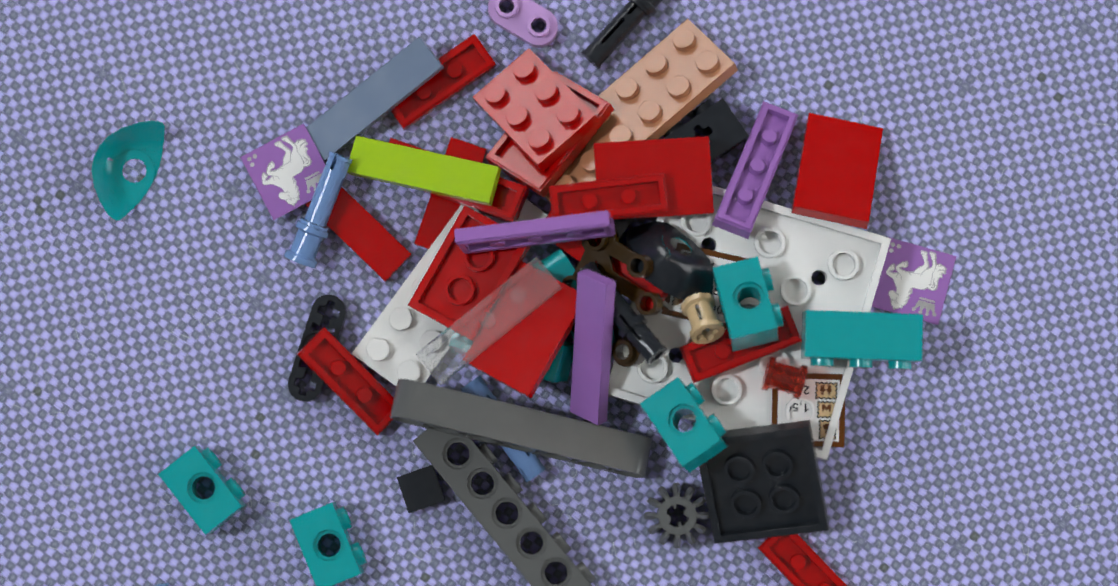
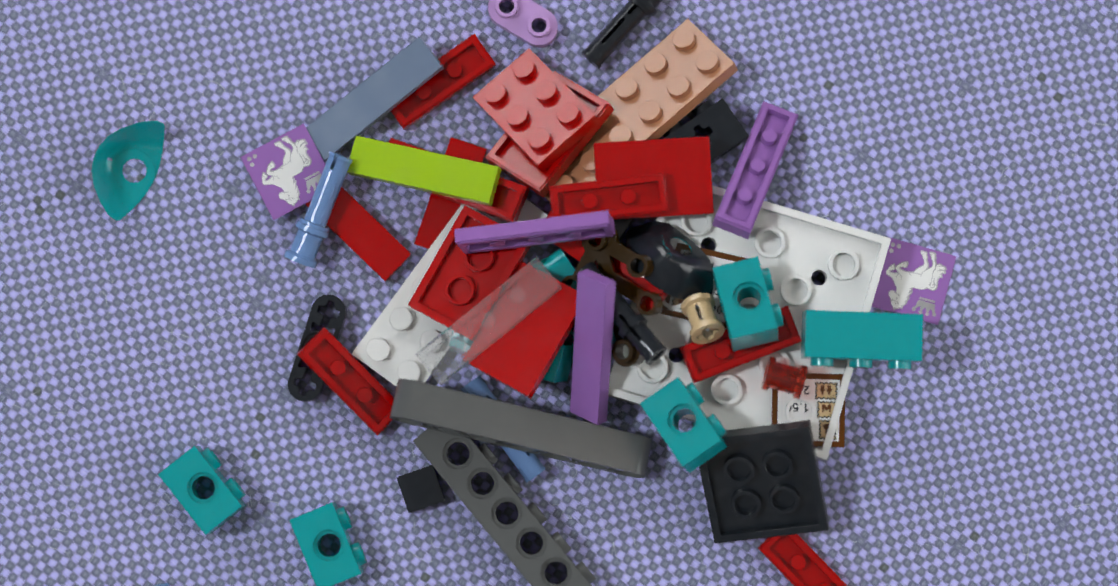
dark grey gear [644,483,709,548] -> none
red tile [791,113,883,229] -> none

